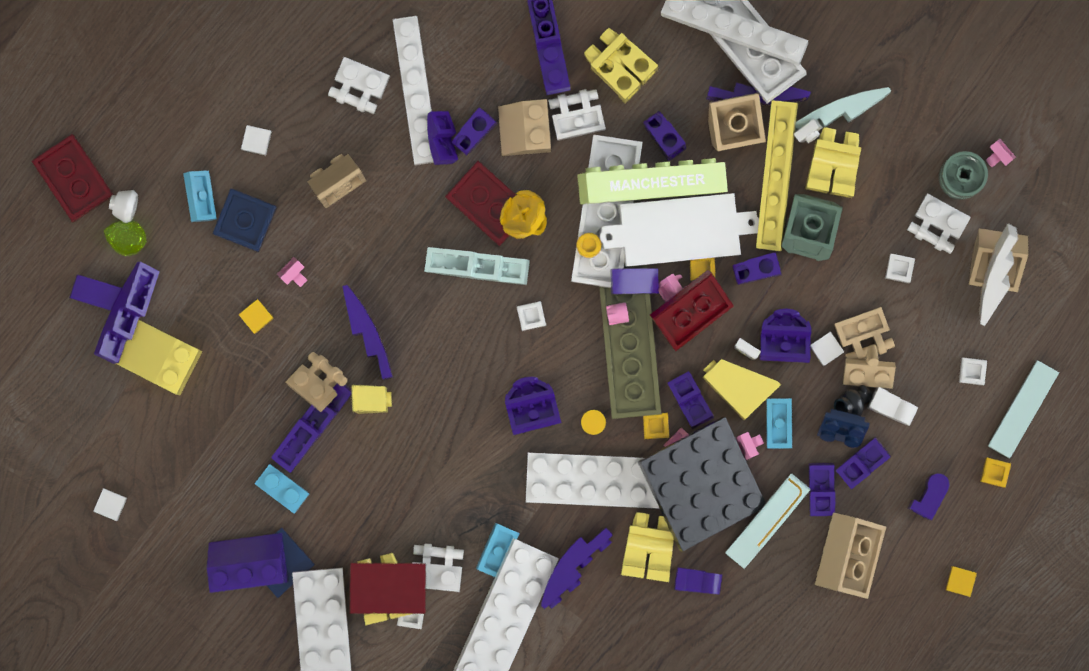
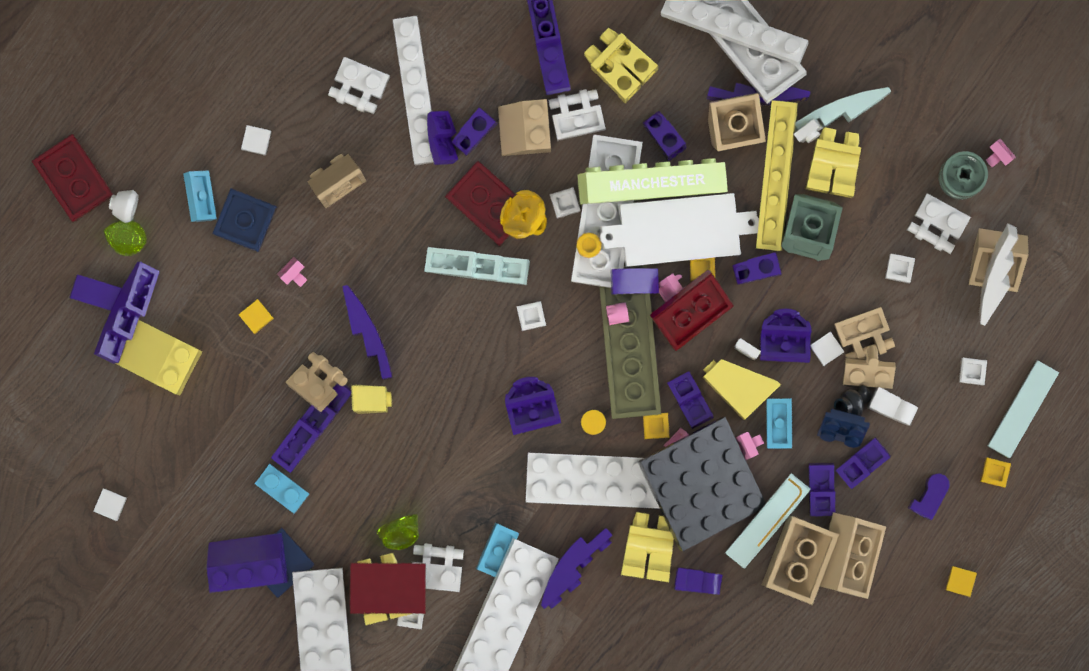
none -> clear neon green piece [376,514,419,550]
none -> white tile [550,187,581,219]
none -> tan slope [762,516,839,605]

